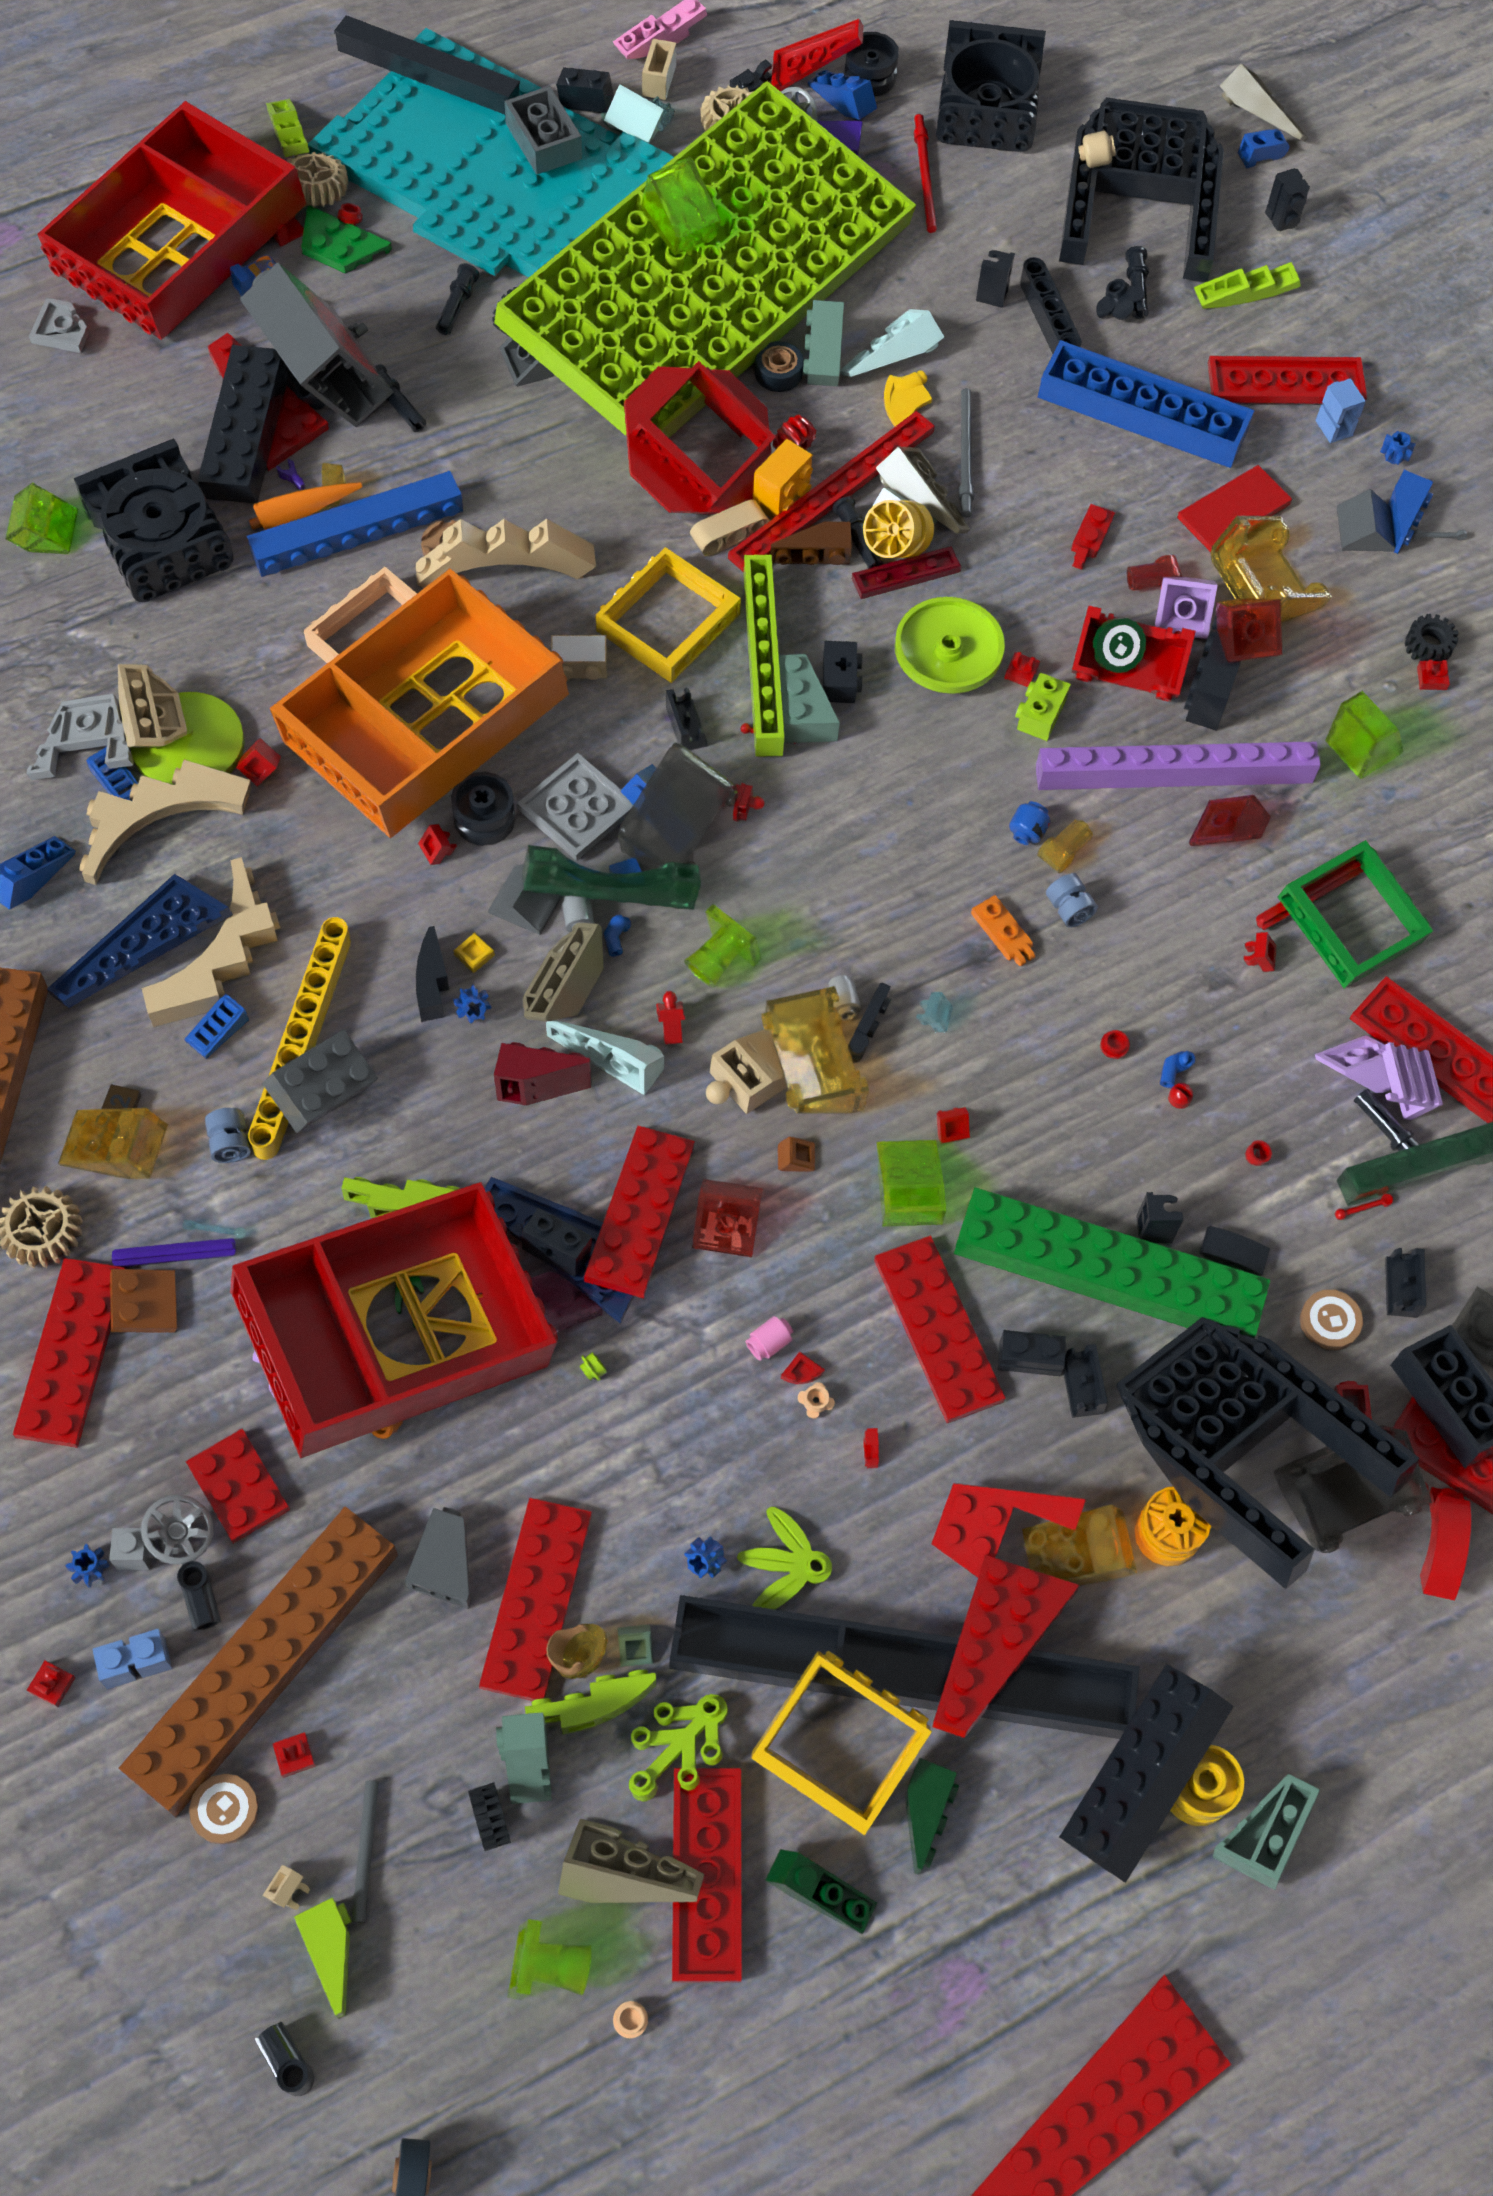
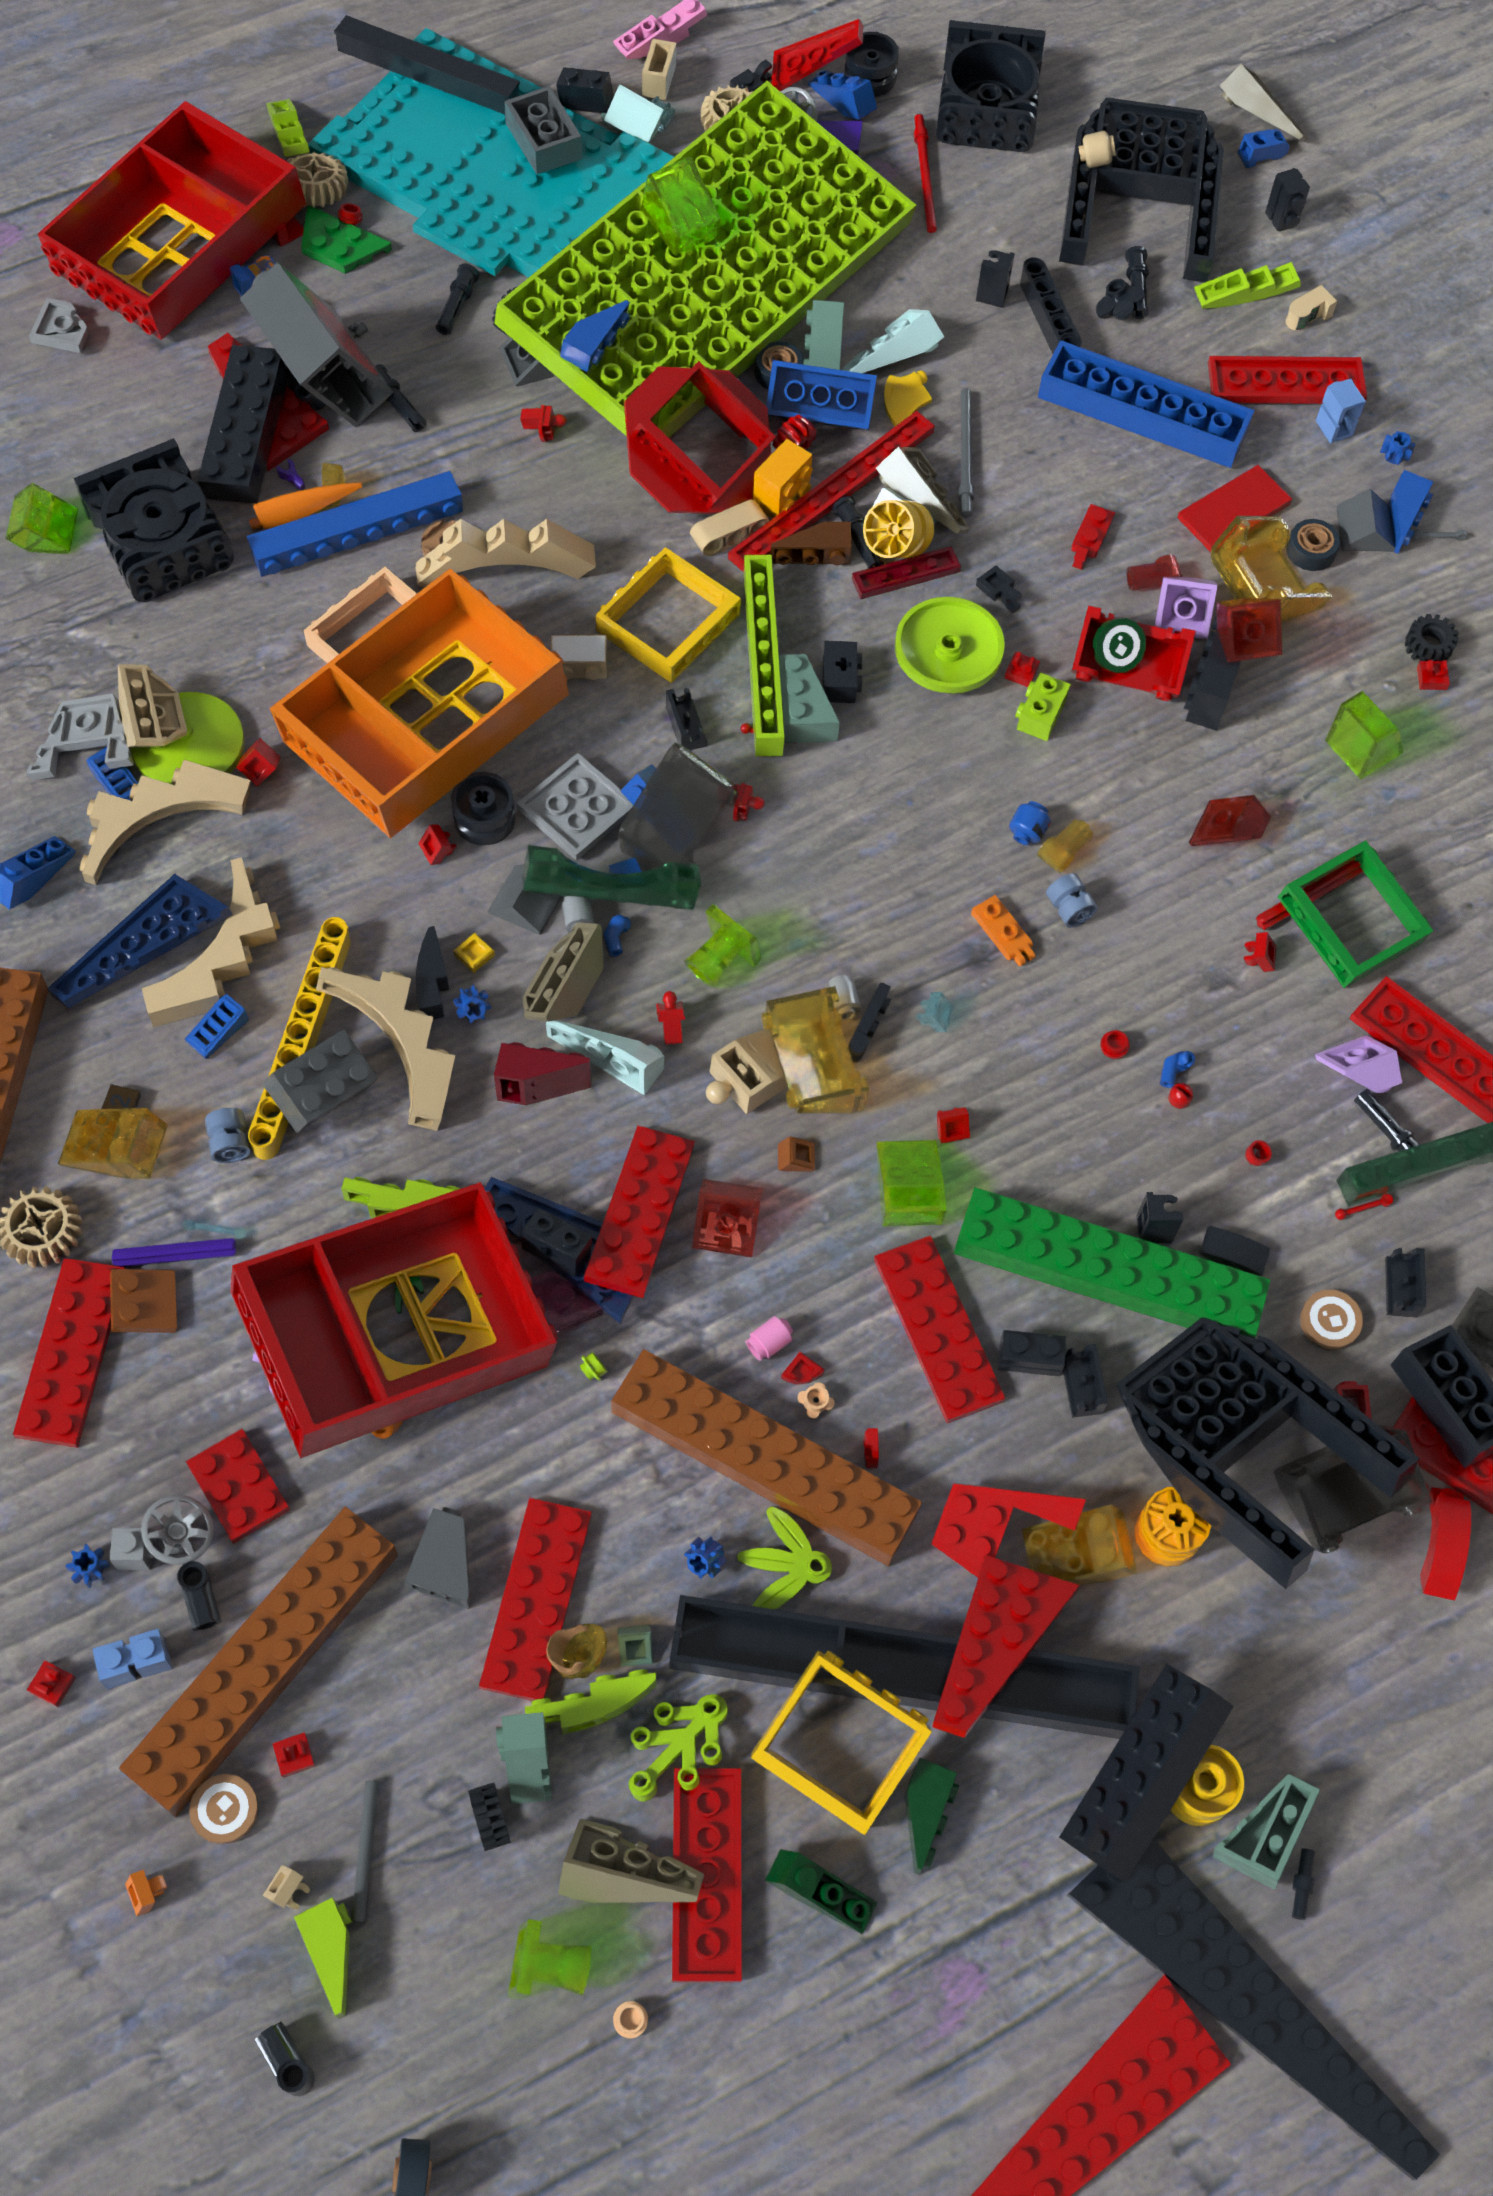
medium lavender brick [1036,742,1320,790] -> none
lavender plate [1373,1042,1443,1120] -> none
none -> orange tile [125,1870,167,1916]
none -> tan arch [316,967,455,1131]
none -> red piece [520,405,567,443]
none -> blue slope [560,300,630,372]
none -> dark orange brick [611,1349,922,1567]
none -> blue brick [766,360,877,431]
none -> black plate [976,565,1022,614]
none -> black wing [1067,1839,1440,2180]
none -> tan leg [1285,285,1337,331]
none -> black wheel [1286,519,1340,571]
none -> black bar [1292,1848,1315,1920]

